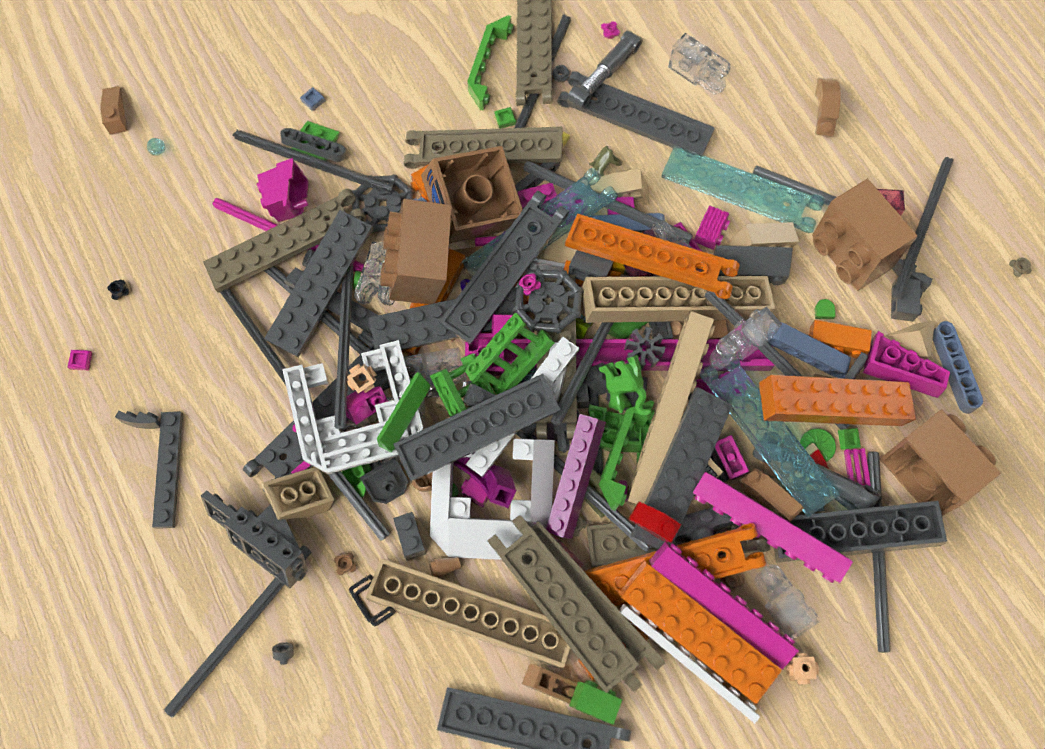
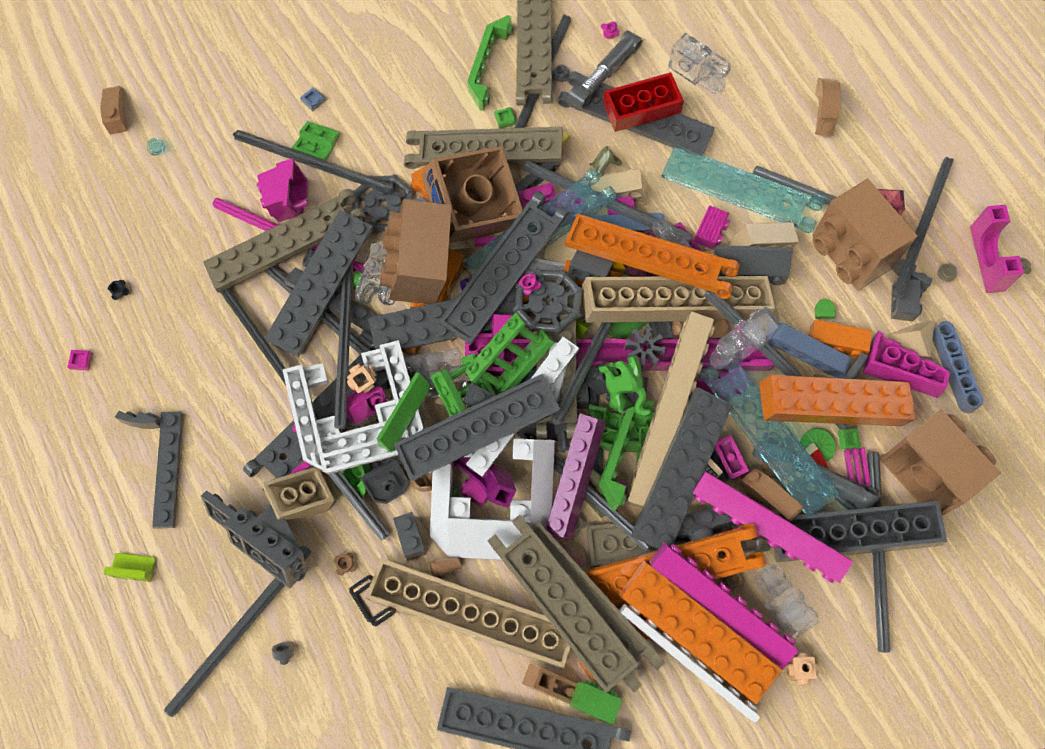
dark grey beam [280,128,346,162] -> none
red slope [628,501,681,543] -> none
none -> lime panel [104,553,156,582]
none -> red brick [603,72,684,132]
none -> dark tan plate [938,264,957,282]
none -> dark pink arch [970,205,1024,293]

